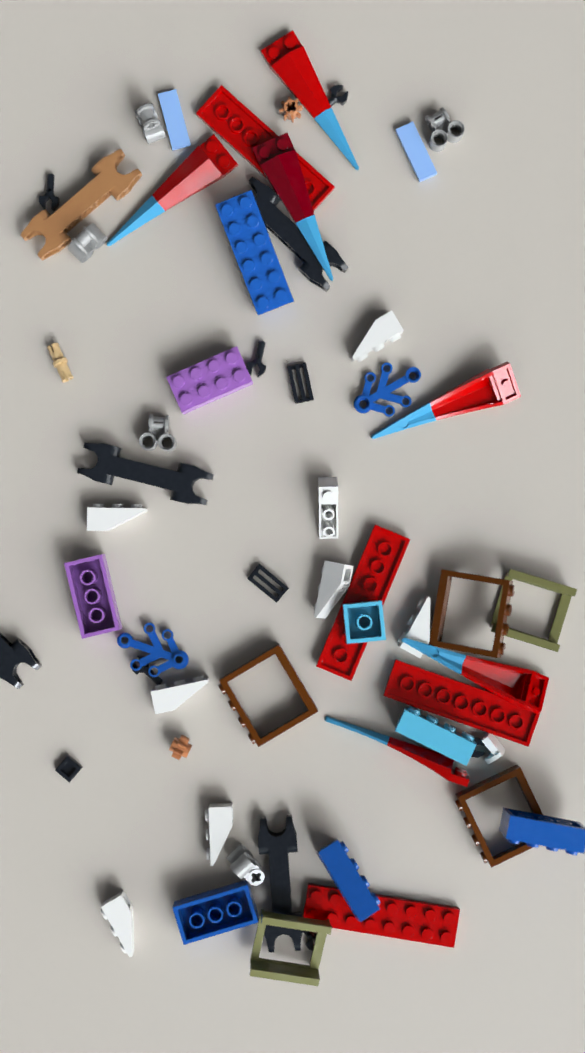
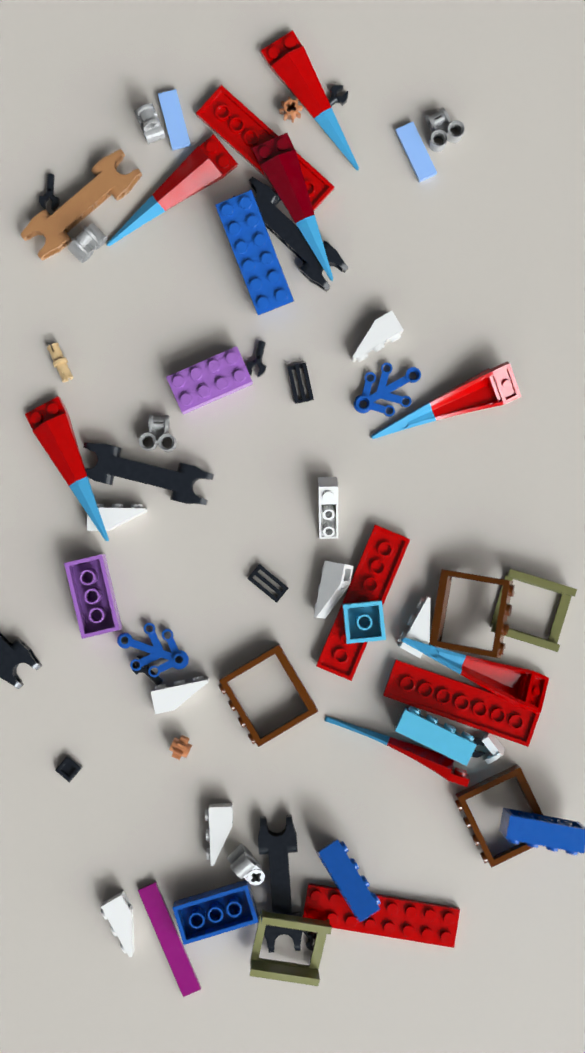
none -> red plate [25,396,109,541]
none -> magenta tile [138,882,201,997]

